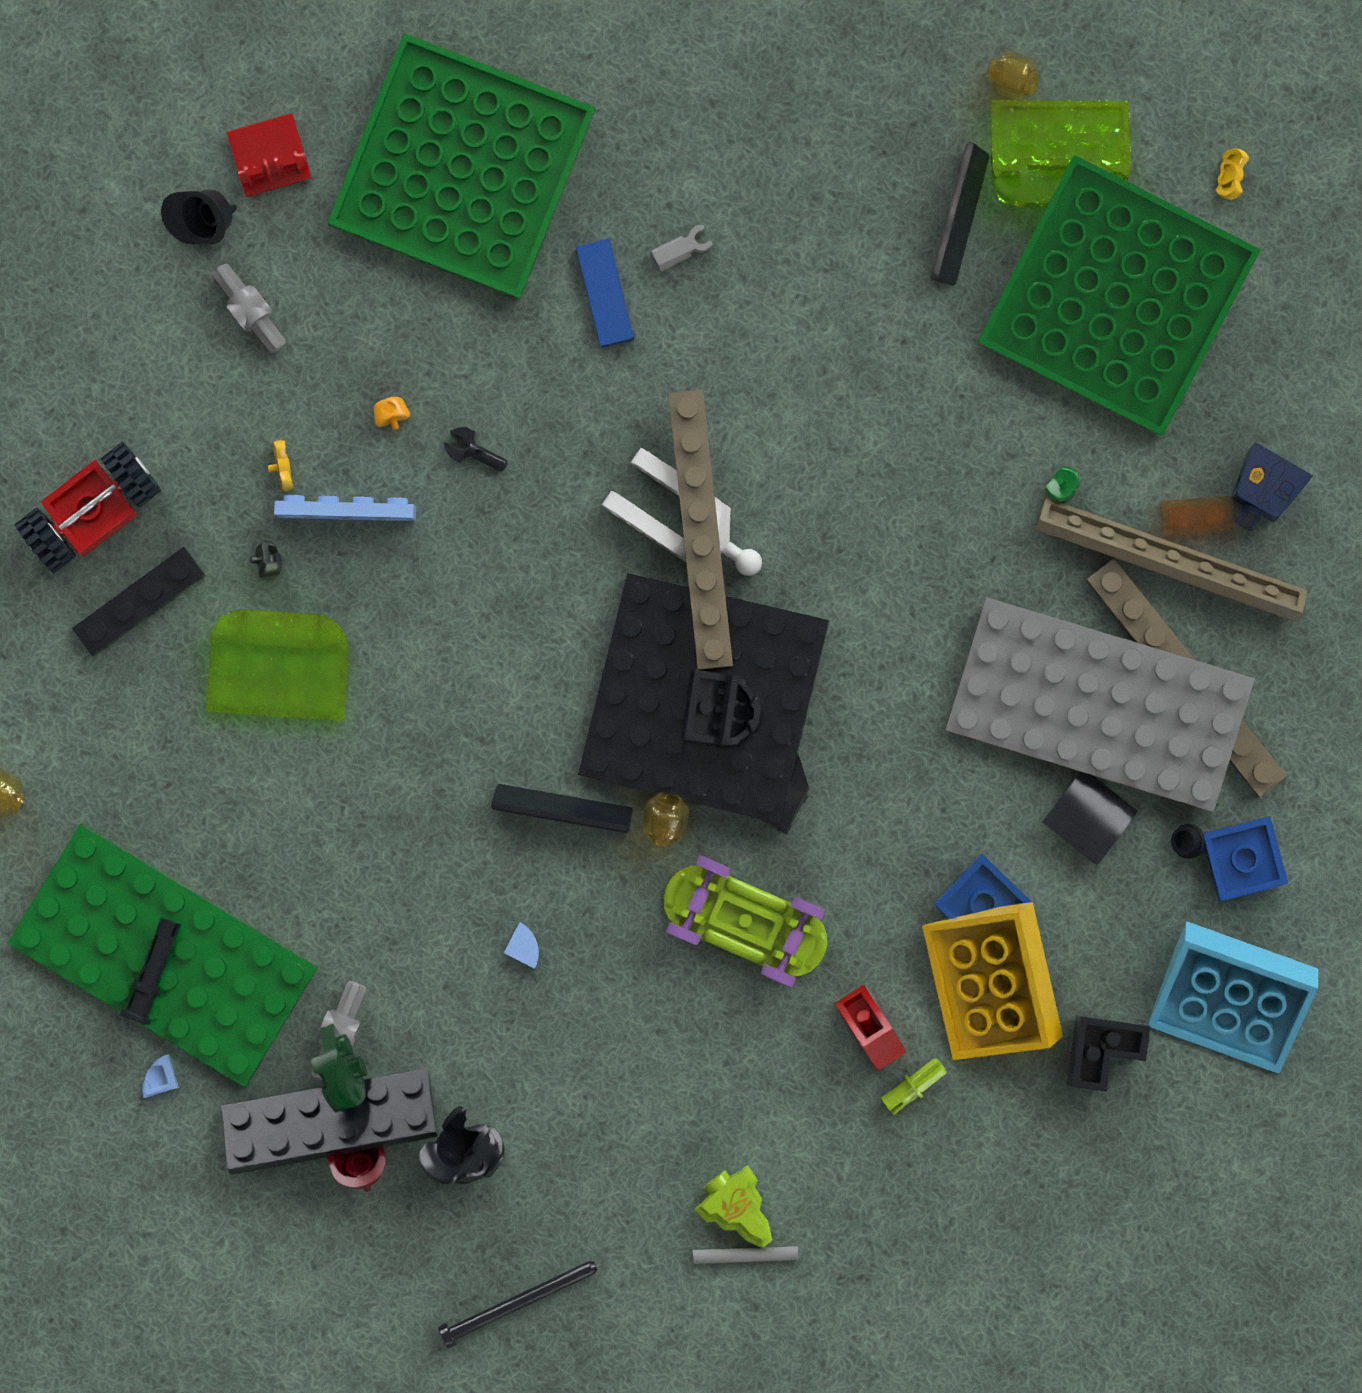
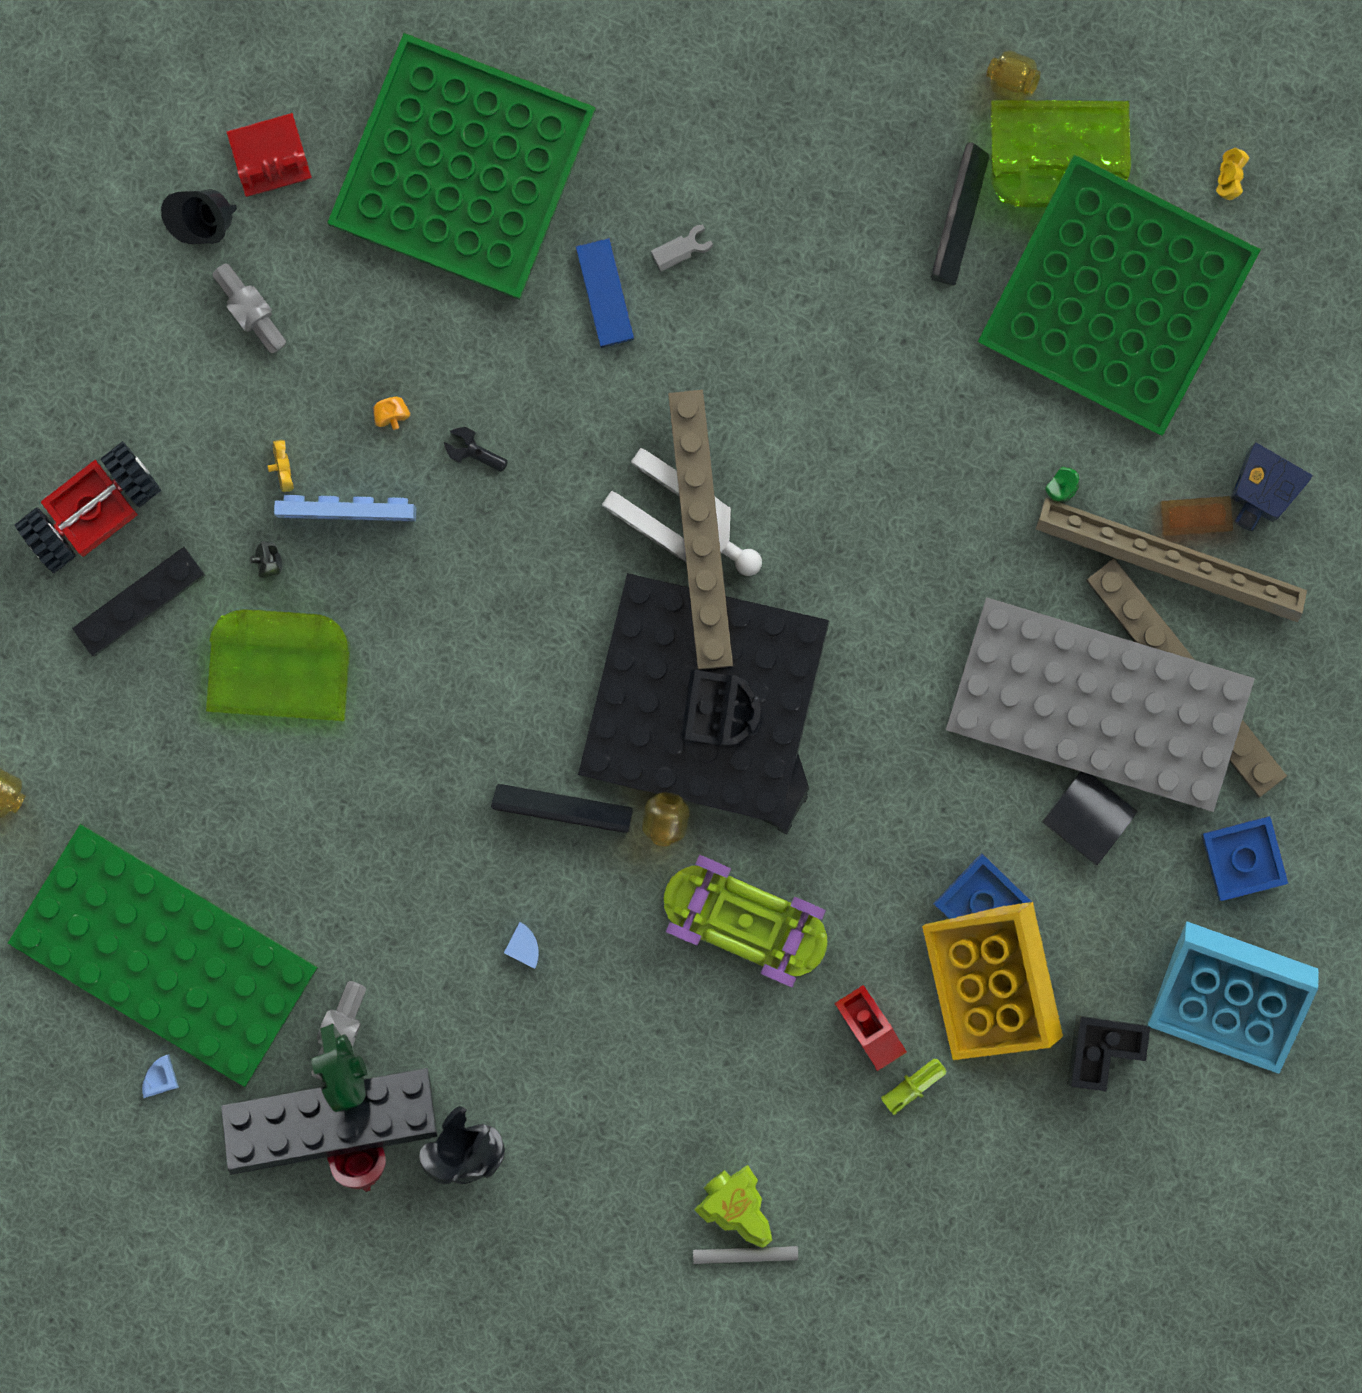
black pin [120,917,182,1025] -> none
black bar [438,1261,598,1349] -> none
black plate [1171,824,1205,859] -> none

